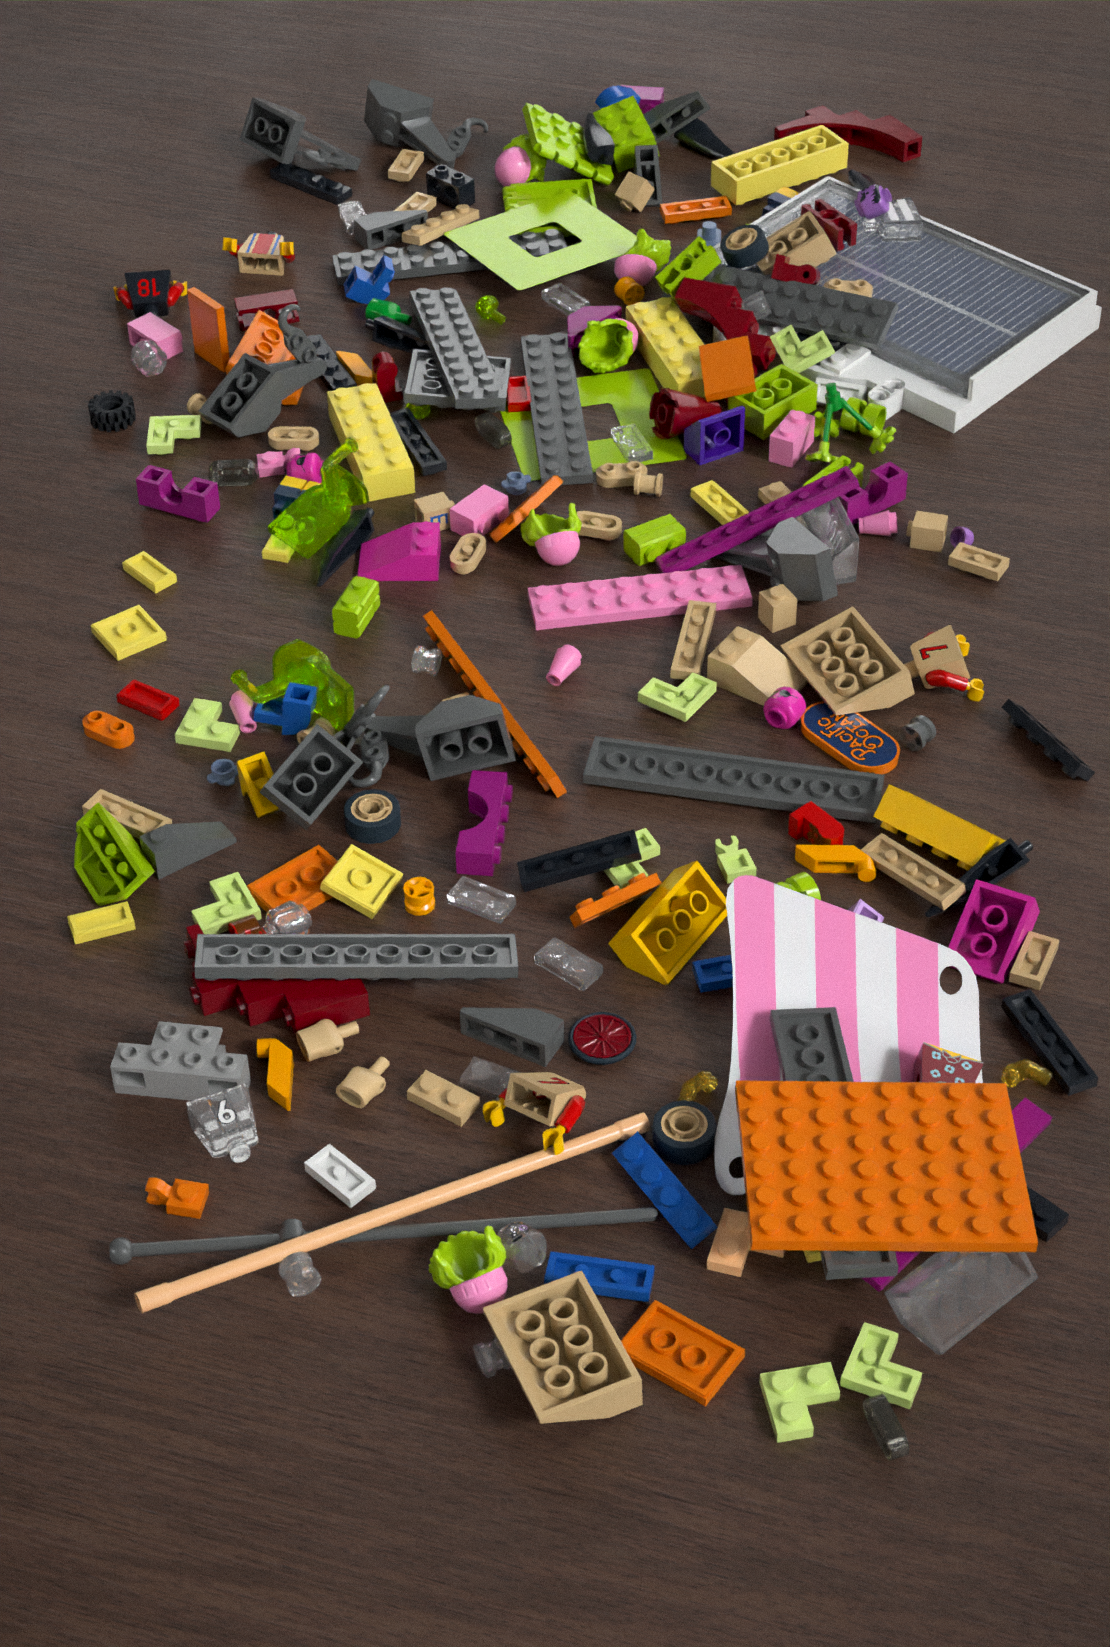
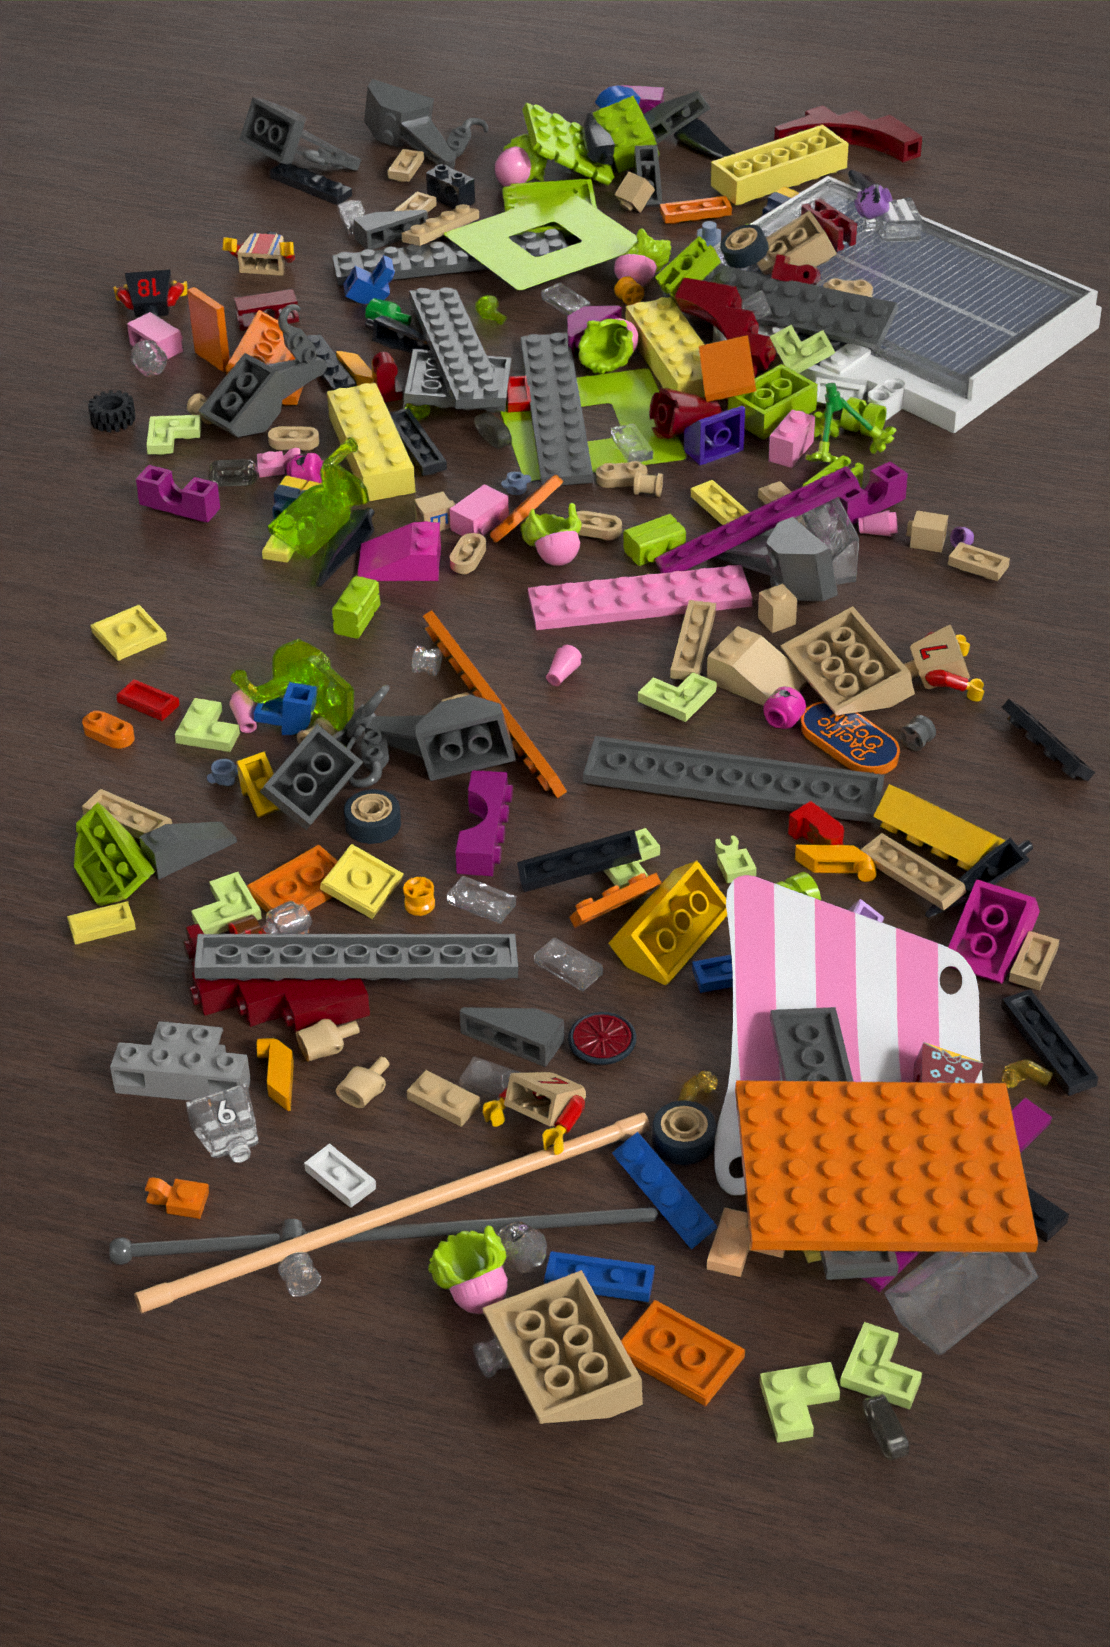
light yellow tile [122,551,177,593] -> none

